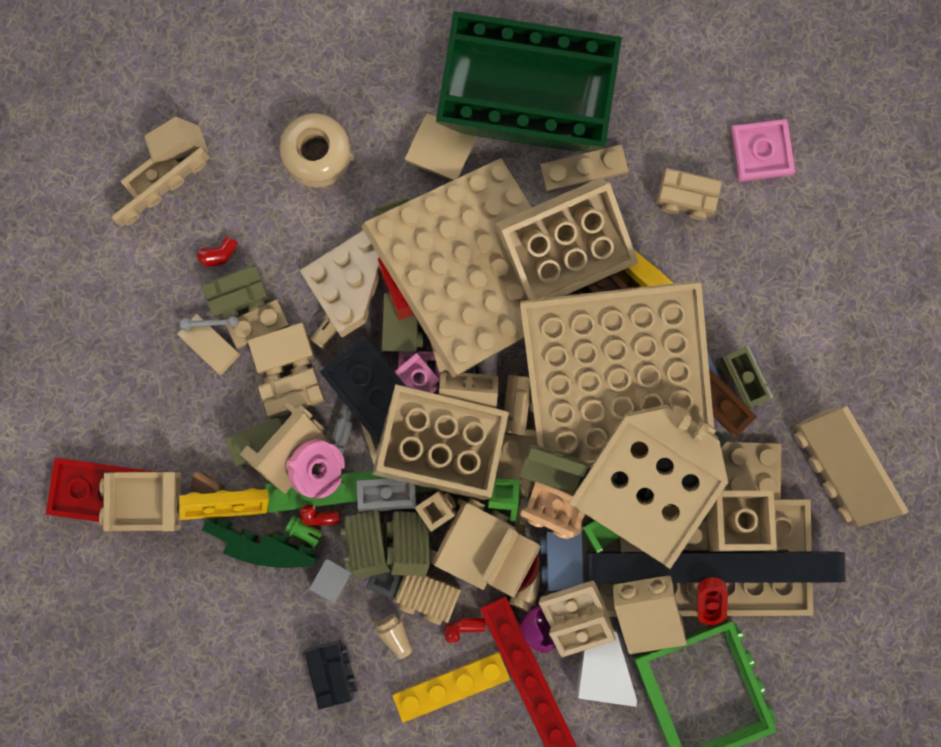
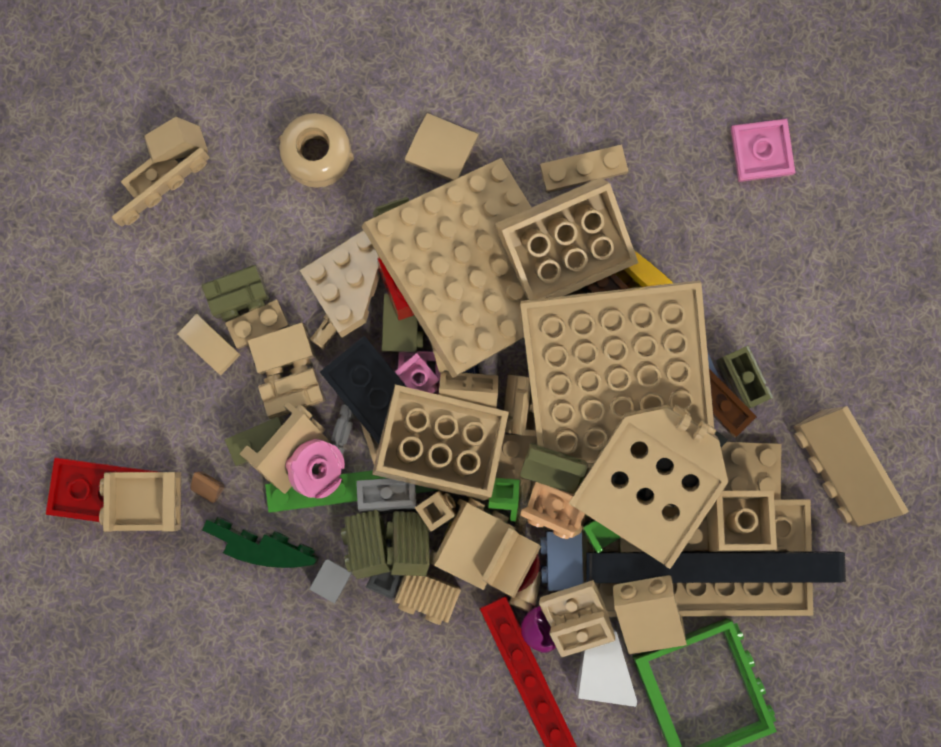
yellow plate [178,488,269,520] -> none
light grey hinge [179,316,238,331] -> none
red arm [197,236,239,267] -> none
bright green pin [285,516,323,548] -> none
red arm [300,505,341,526] -> none
black brick [305,640,358,709] -> none
tan cone [375,614,413,660] -> none
yellow plate [392,651,510,723] -> none
dark green slope [436,11,622,152] -> none
red arm [443,618,486,643] -> none
tan brick [656,168,722,220] -> none
red plate [696,577,728,625] -> none

